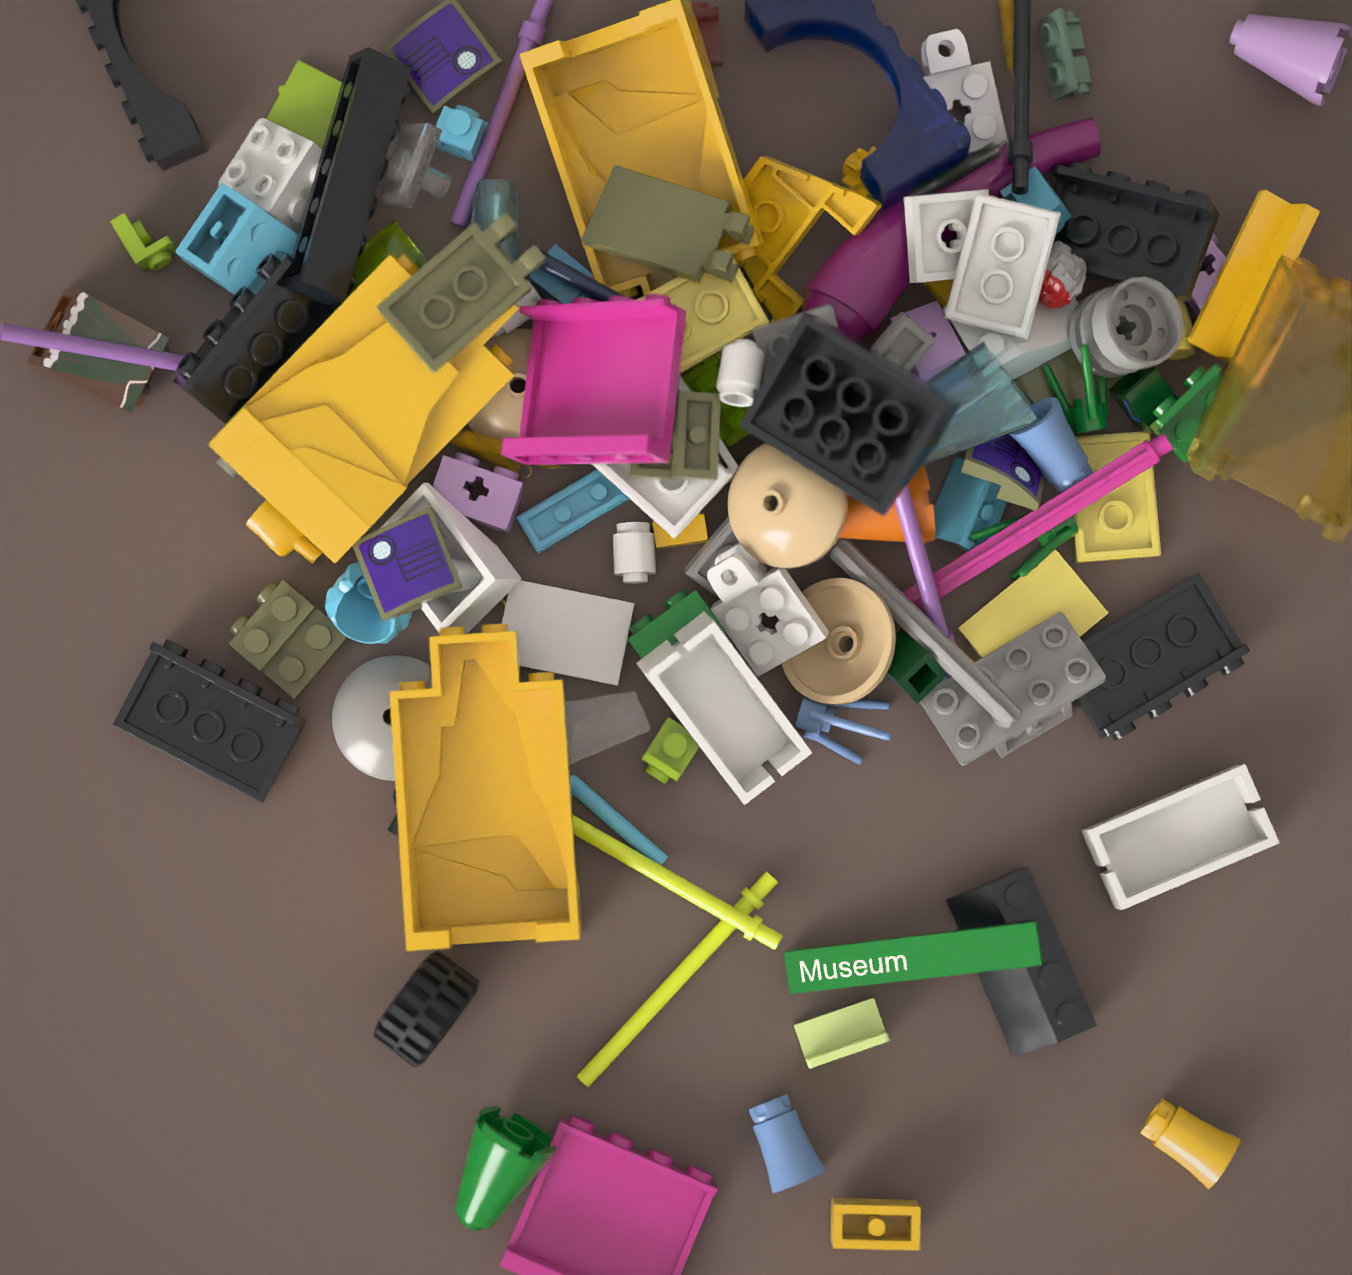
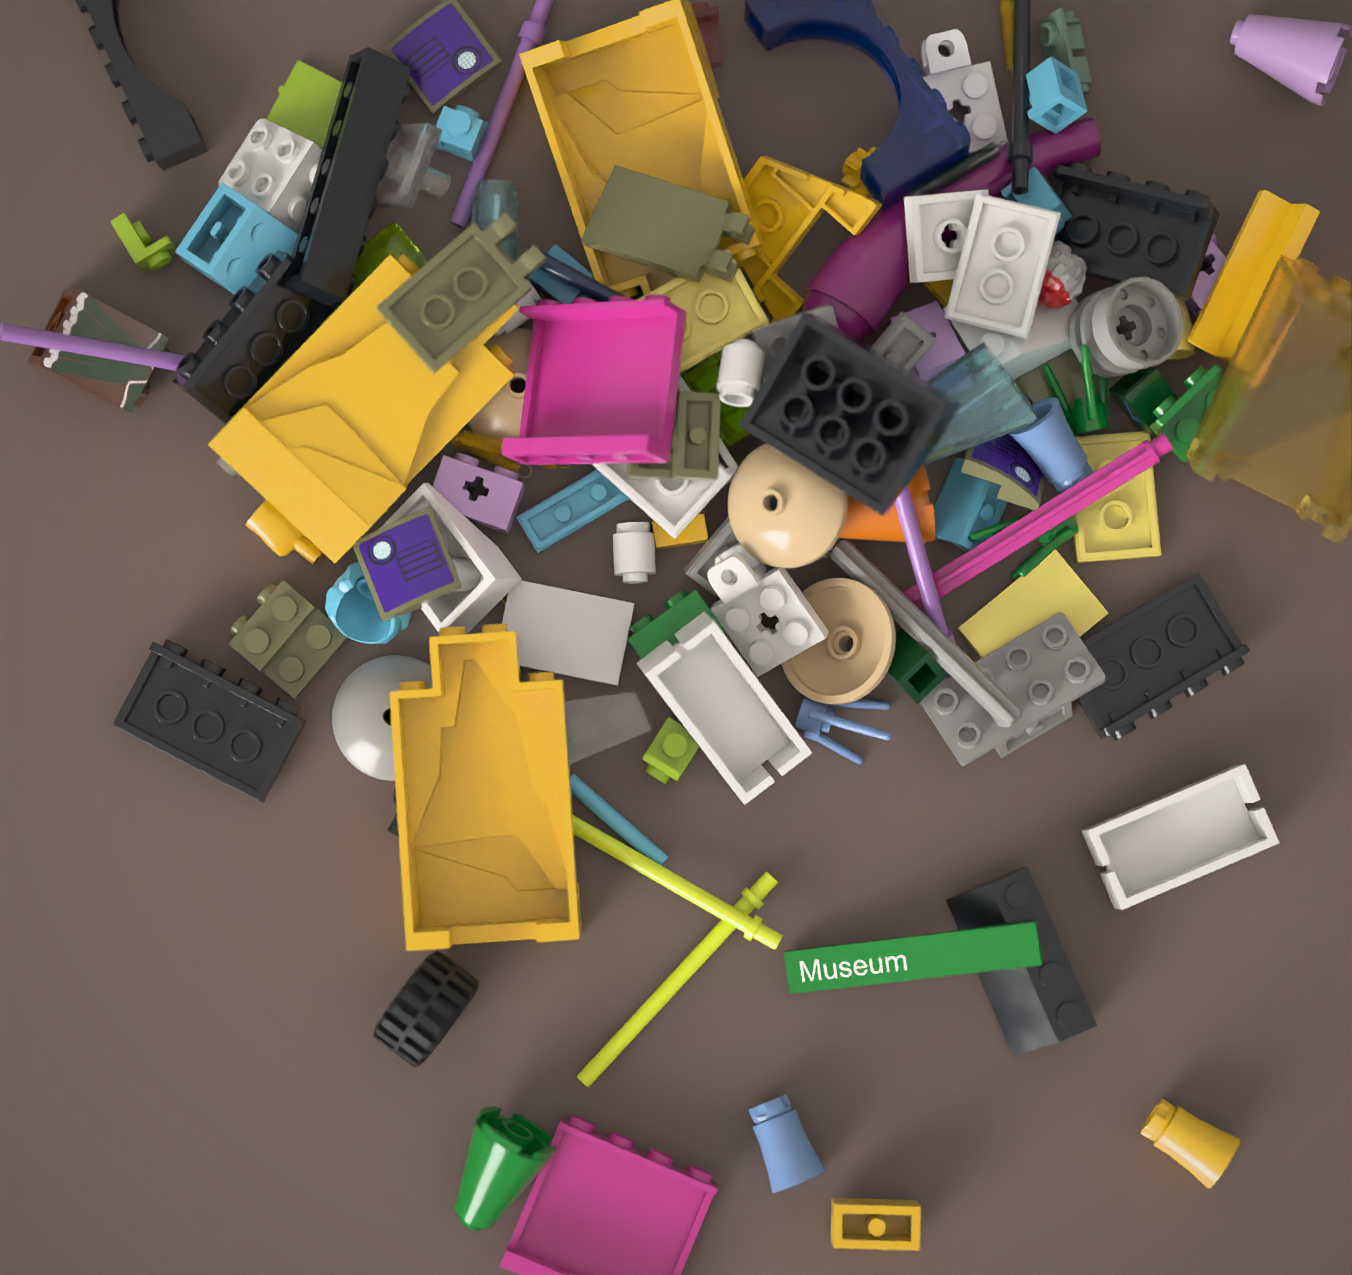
yellowish green panel [793,997,890,1068] -> none
none -> medium azure brick [1026,56,1088,134]

